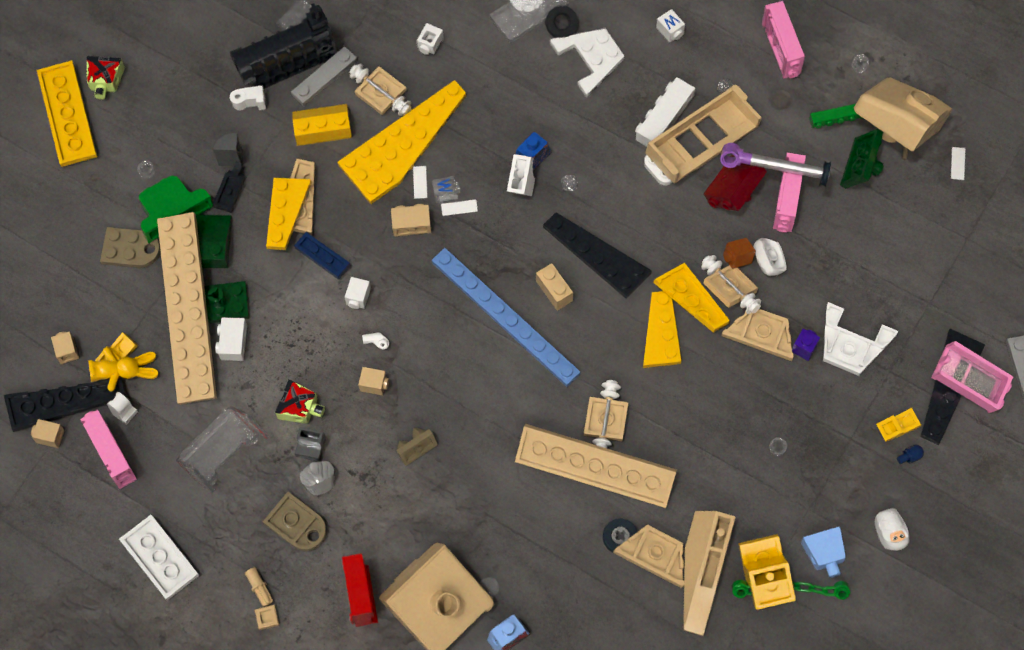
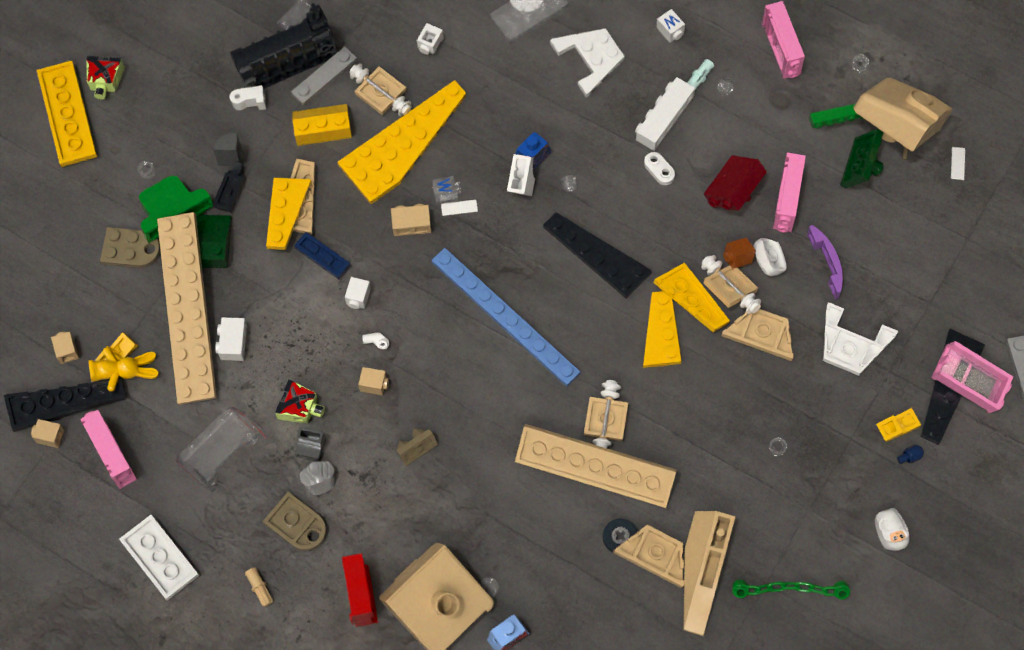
white leg [107,392,138,425] -> none
dark green plate [204,281,249,324] -> none
tan tile [255,605,279,630] -> none
white sticker [413,166,427,199] -> none
tan brick [536,263,573,311] -> none
black tyre [545,5,578,38] -> none
tan piece [646,85,761,184] -> none
piece [720,143,831,188] -> none
yellow bracket [738,534,796,610] -> none
dark purple brick [792,329,820,361] -> none
light blue torso [801,527,845,578] -> none
none -> light aqua pin [687,59,714,90]
none -> medium lavender slope [807,225,843,300]

